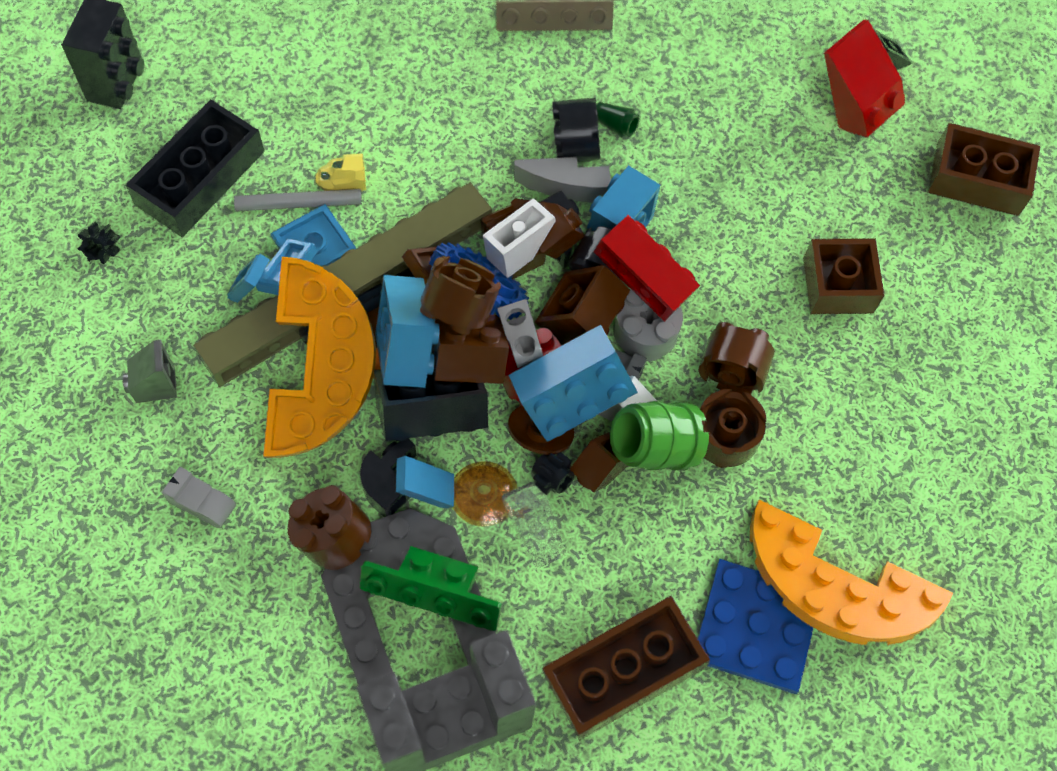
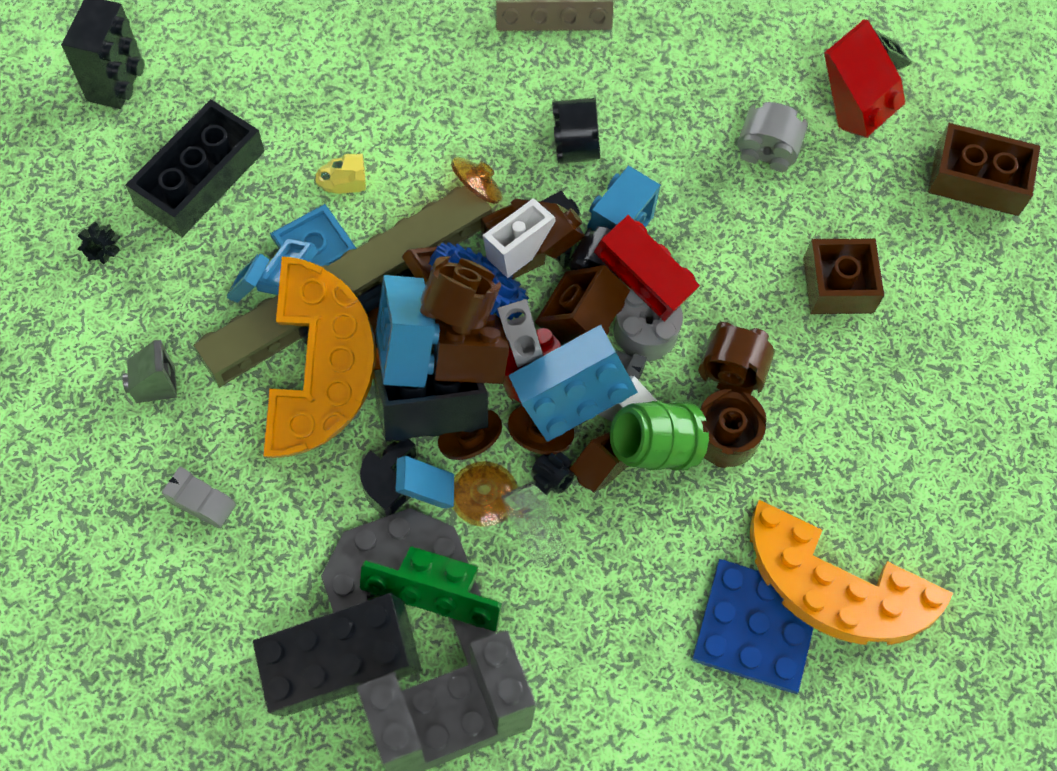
light grey piece [234,189,362,211] -> none
reddish brown brick [288,485,371,570] -> none
light grey slope [514,157,611,203] -> none
reddish brown brick [542,595,710,740] -> none
dark green cone [596,102,640,137] -> none
none -> black brick [252,593,422,717]
none -> reddish brown dish [438,410,502,460]
none -> clear orange dish [451,157,502,204]
none -> light grey brick [737,102,808,172]

